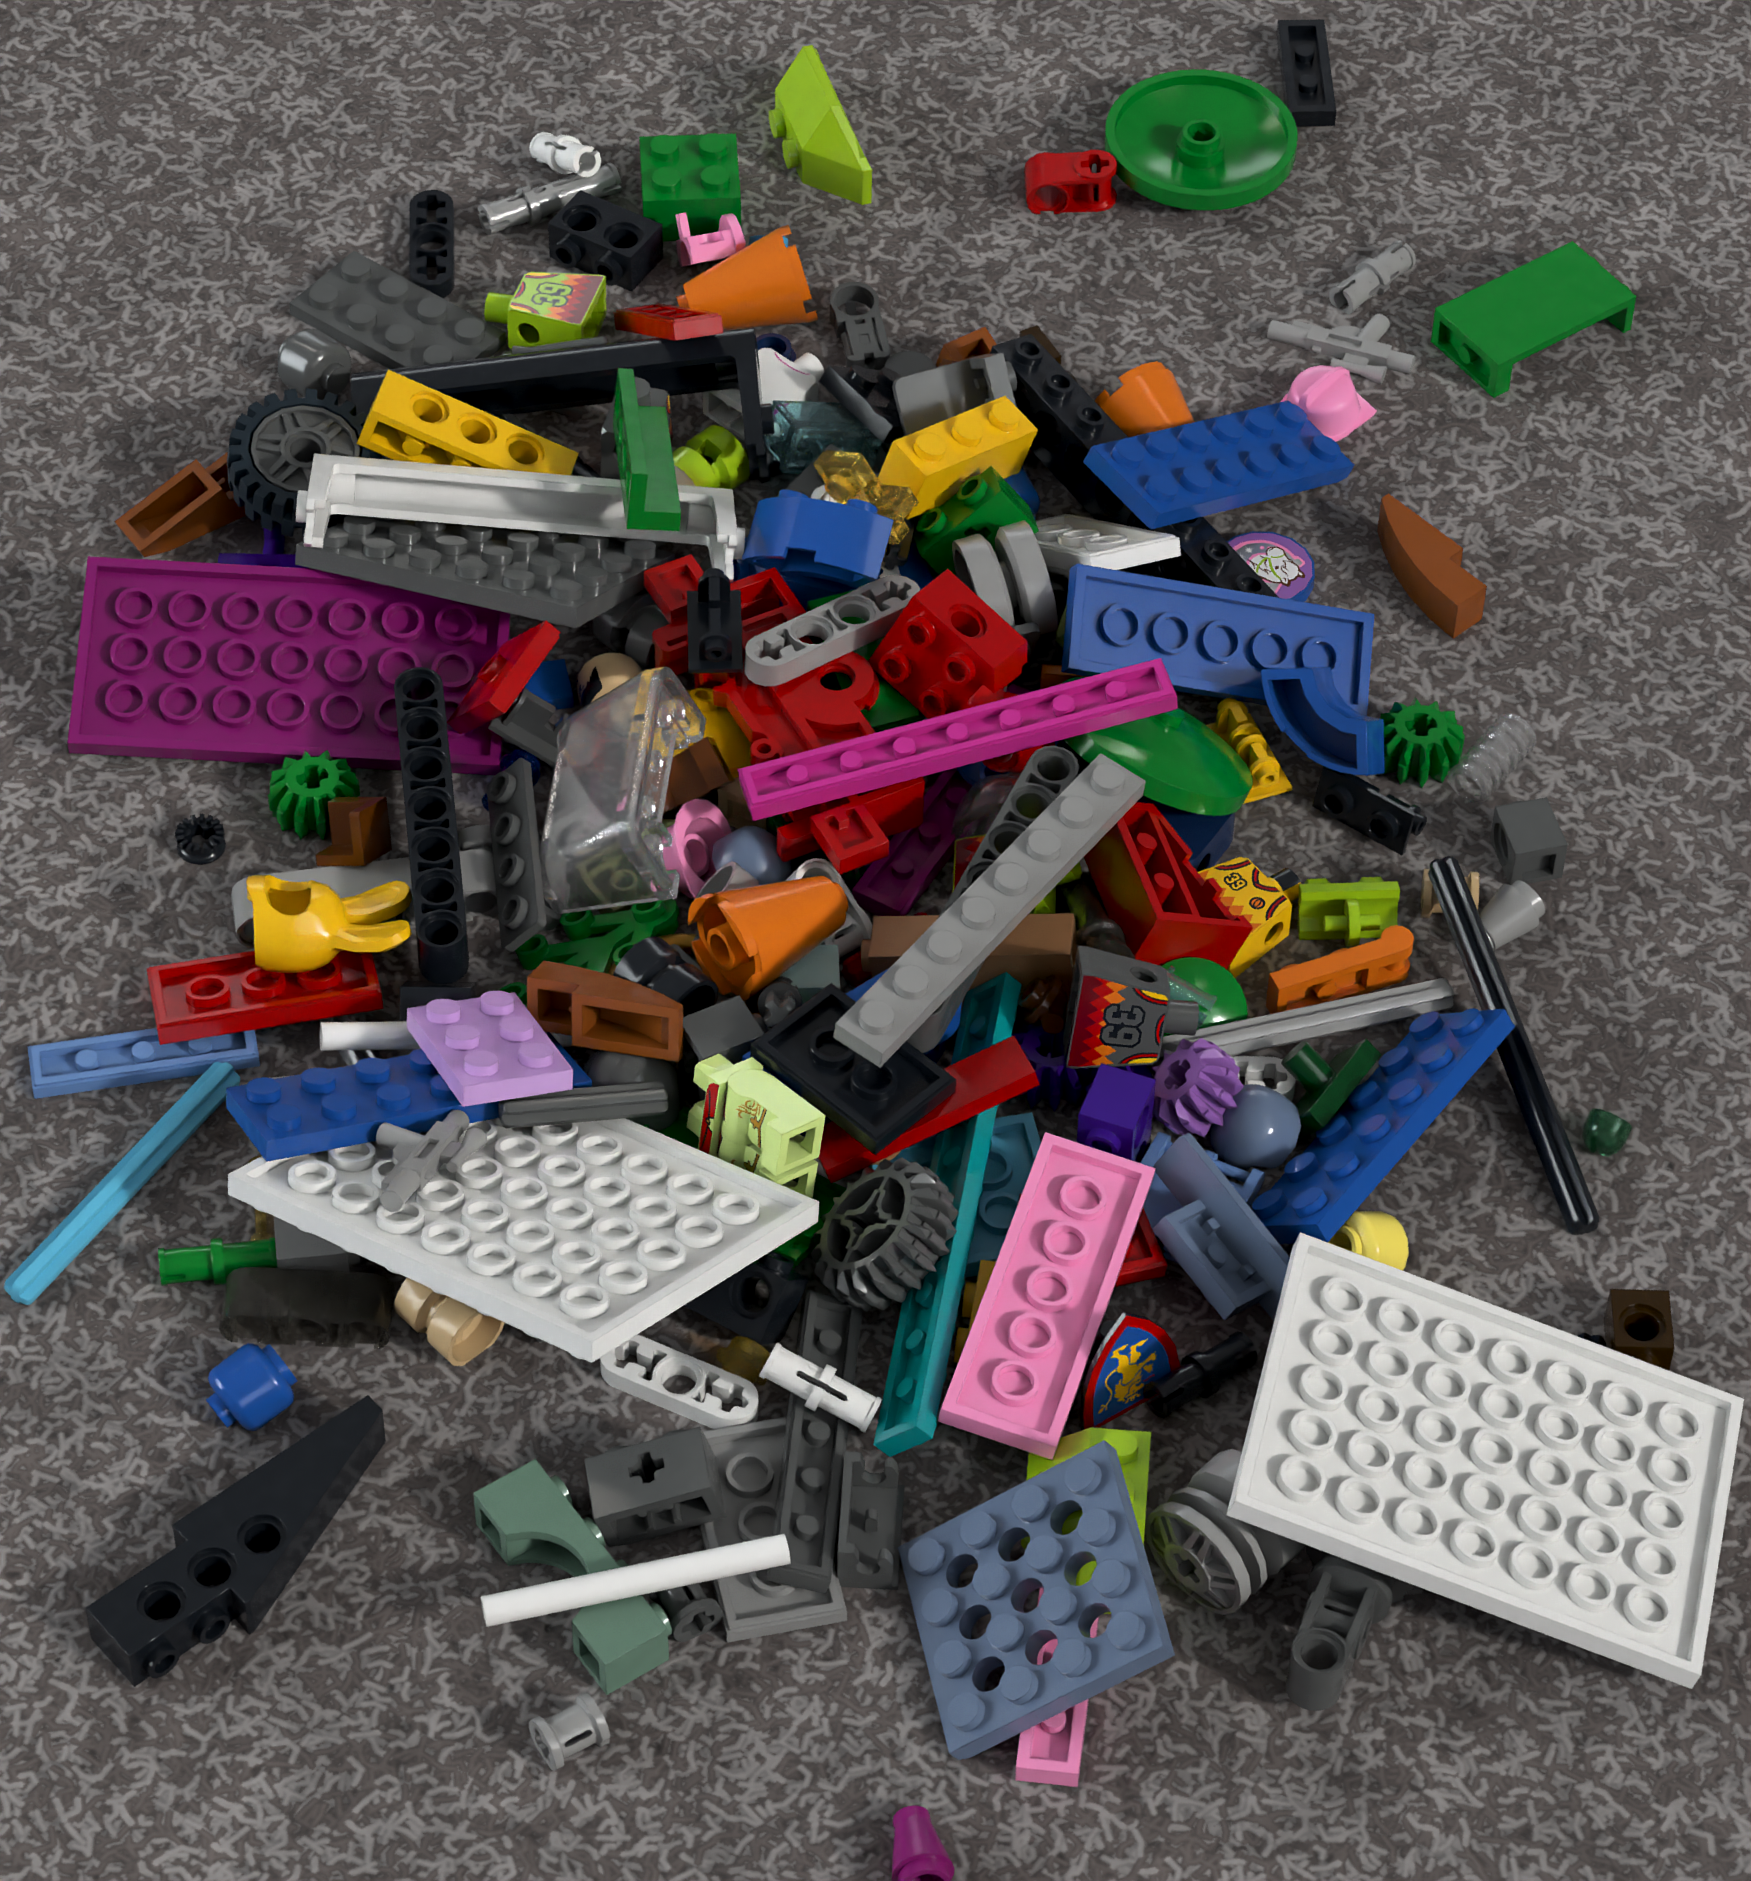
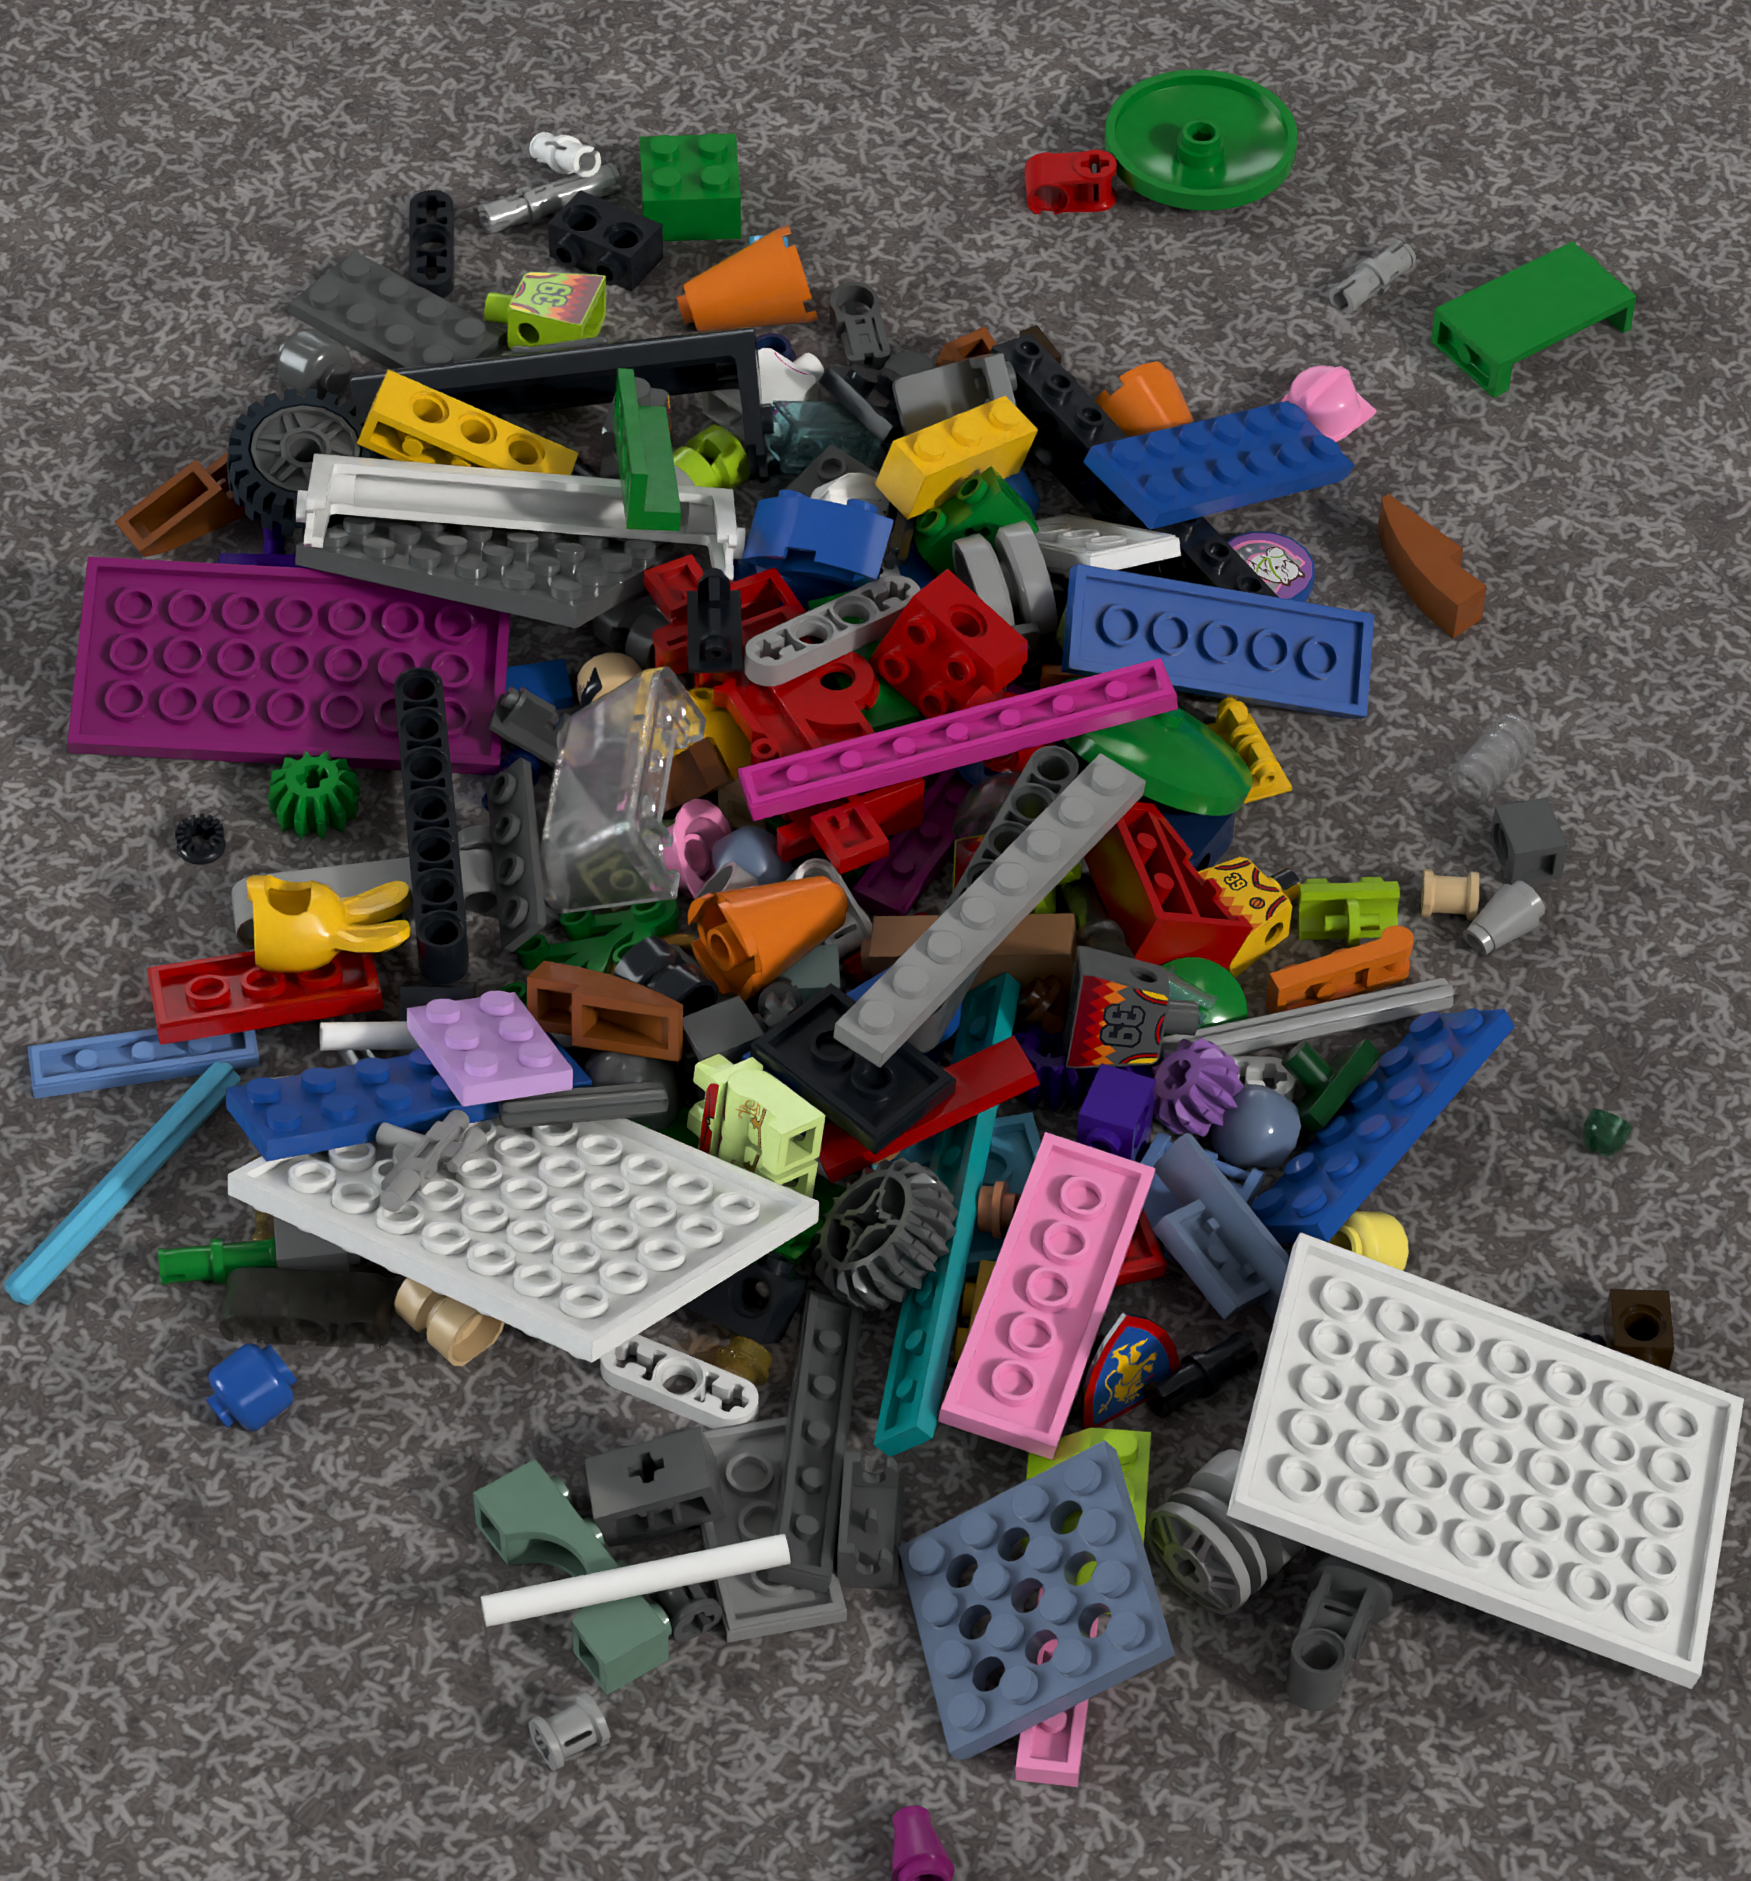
black brick [85,1395,386,1687] -> none
reddish brown panel [315,797,392,866] -> none
red plate [447,620,561,734] -> none
red tile [613,303,723,341] -> none
bright pink piece [675,212,746,267] -> none
white pin [759,1343,883,1433] -> none
lime wedge [769,45,872,205] -> none
clear yellow hinge [813,450,919,545] -> none
blue brick [1261,667,1385,776] -> none
light grey piece [1267,314,1415,385] -> none
black plate [1276,19,1336,126] -> none
black hinge [1312,766,1427,856] -> none
green gear [1380,697,1465,788] -> none
black axle [1428,856,1600,1235] -> none
none -> nougat plate [977,1180,1019,1239]

